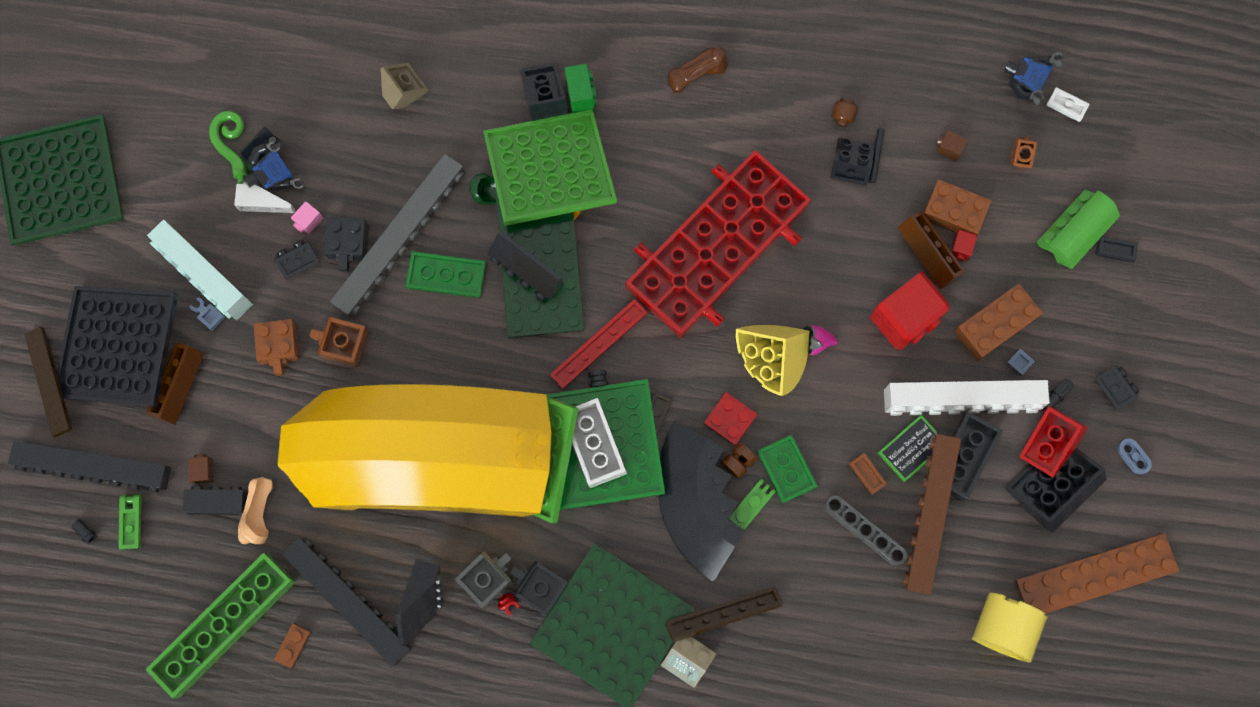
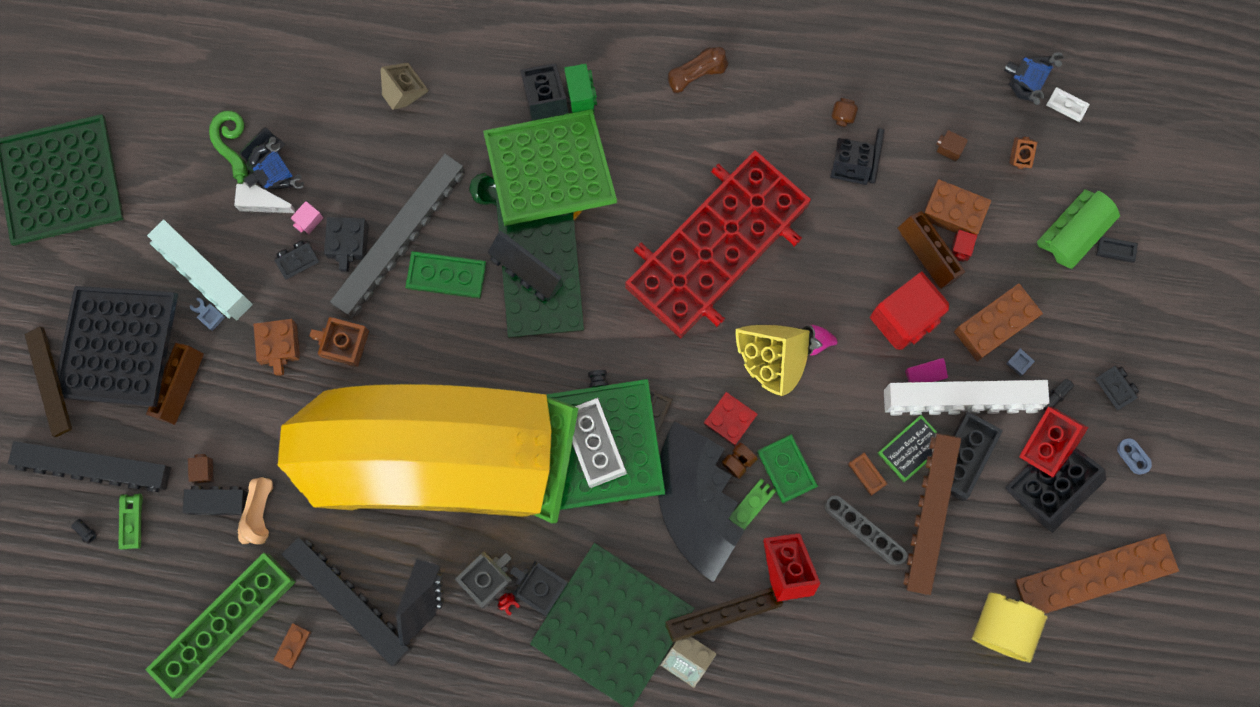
red plate [550,299,648,389] -> none
none -> red slope [763,533,820,601]
none -> dark pink slope [905,358,948,383]

